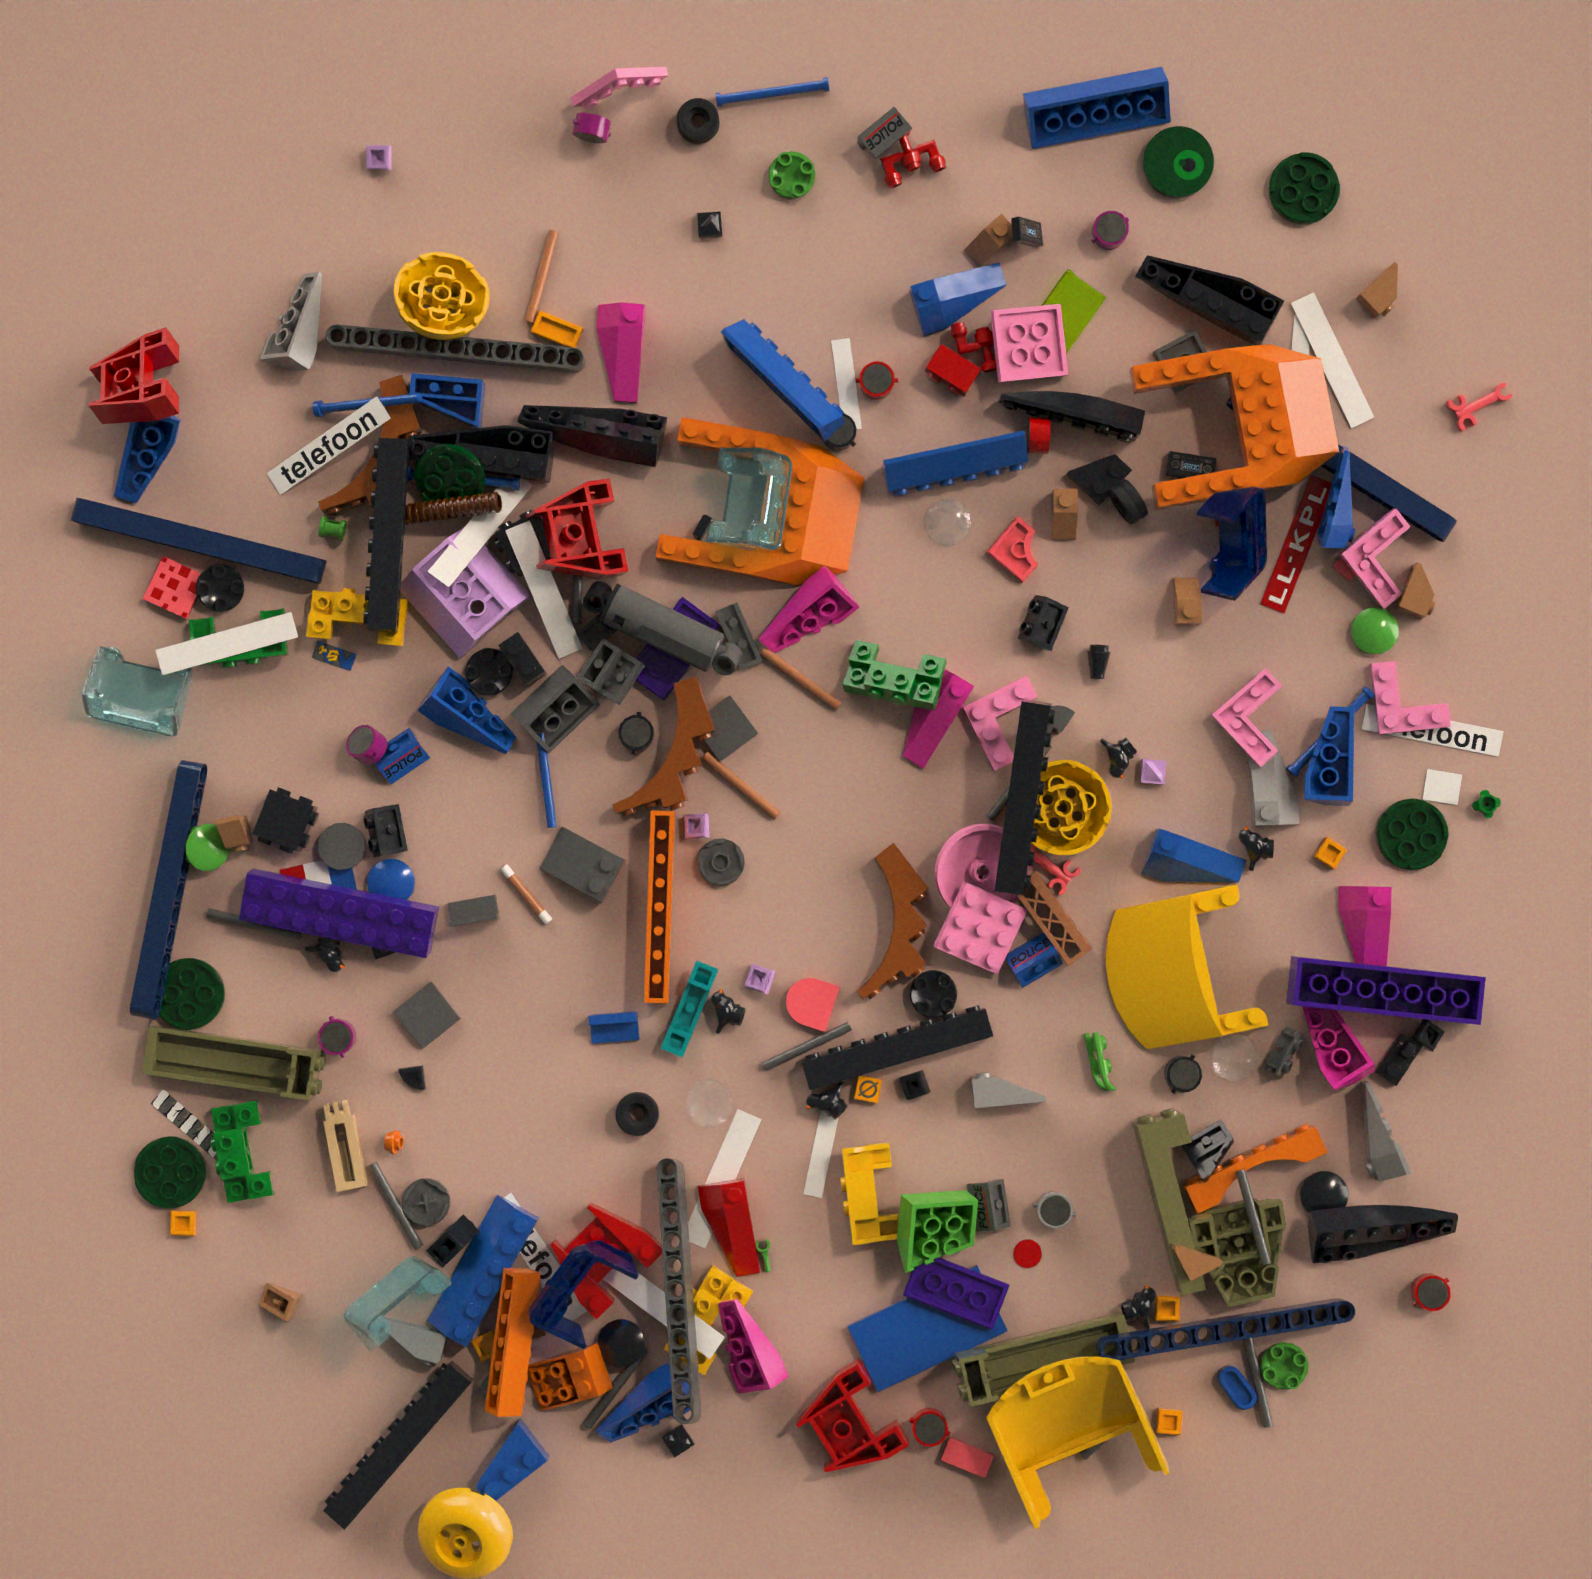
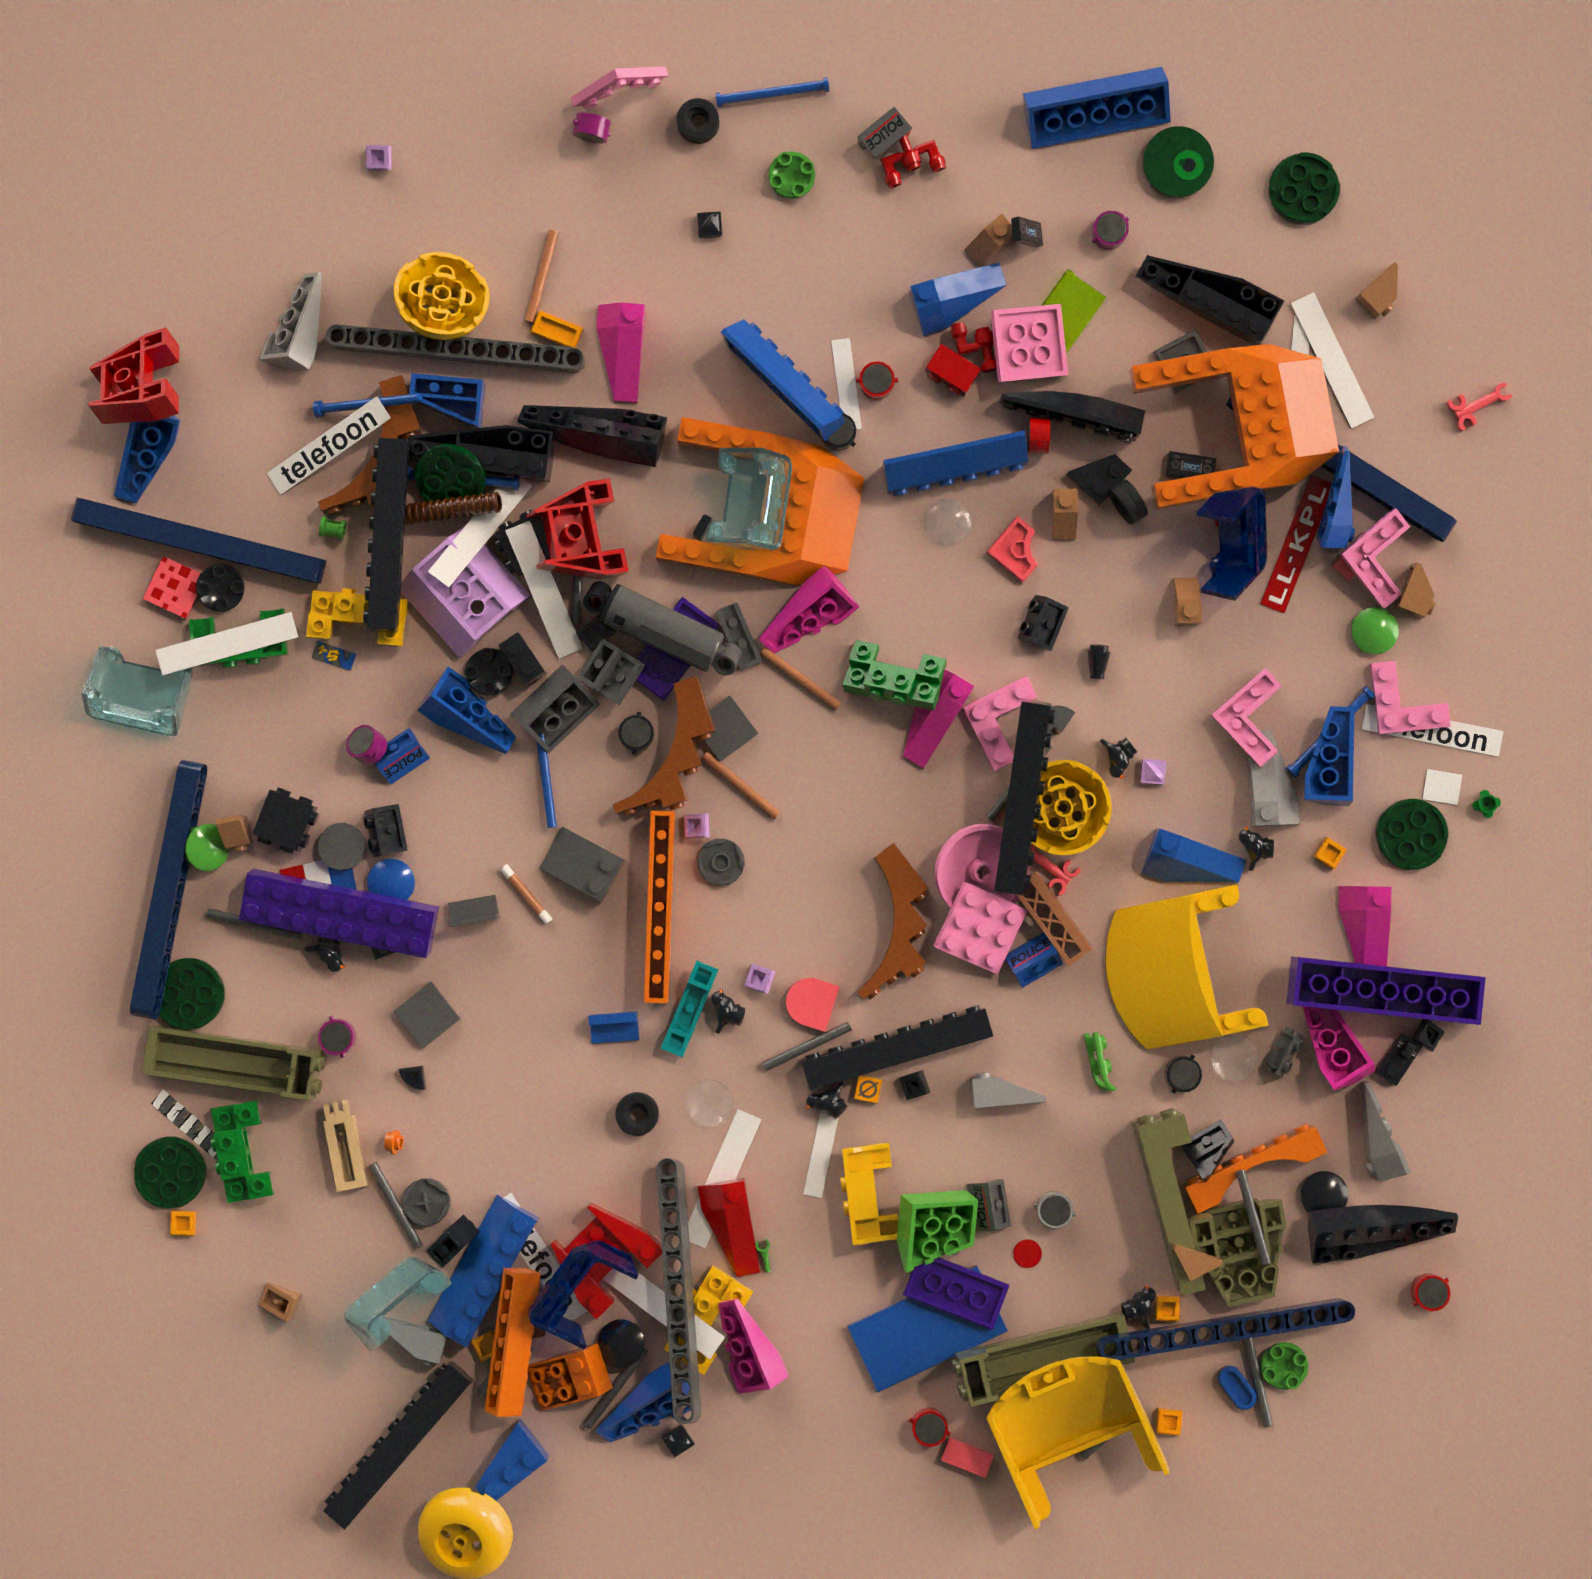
red wedge [796,1358,909,1472] -> none
black dish [910,970,957,1018] -> none

